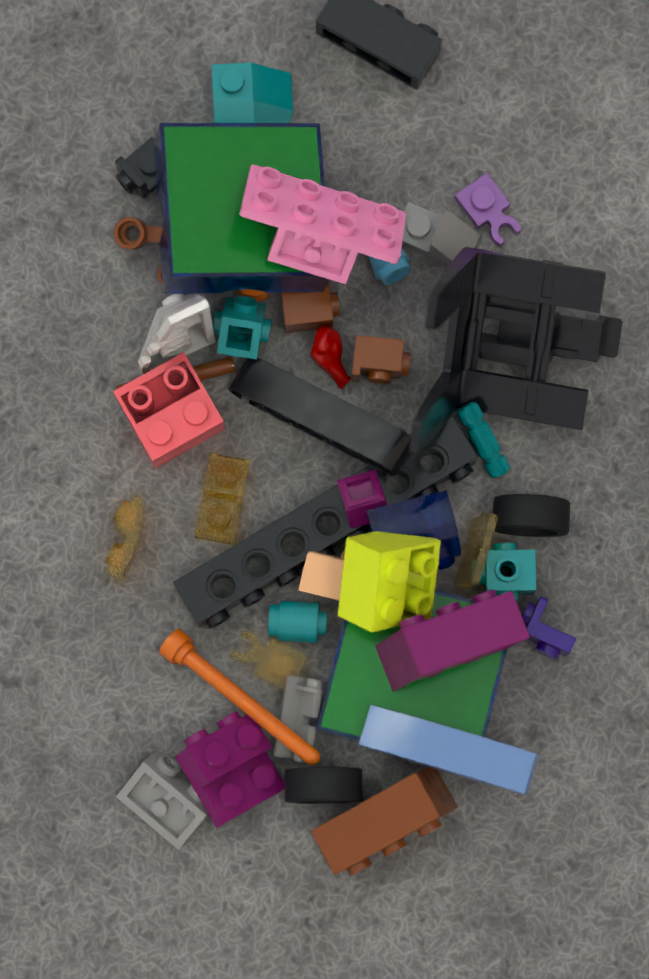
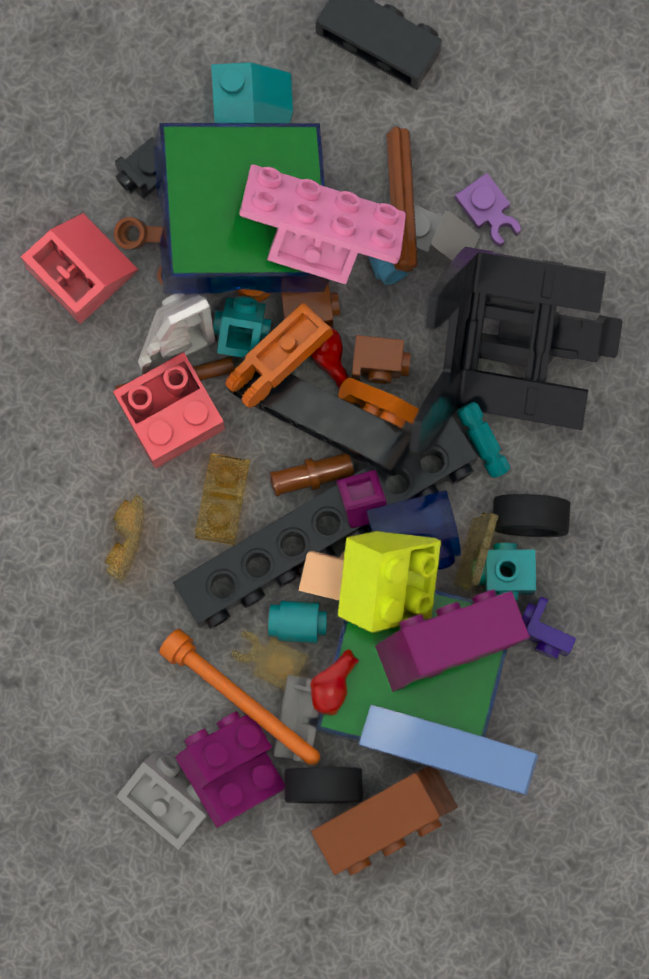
none -> coral slope [21,213,138,324]
none -> orange hinge [225,303,334,408]
none -> dark orange pin [269,453,354,497]
none -> red animal [310,649,359,715]
none -> orange plate [338,378,419,428]
none -> dark orange axle [387,127,418,272]

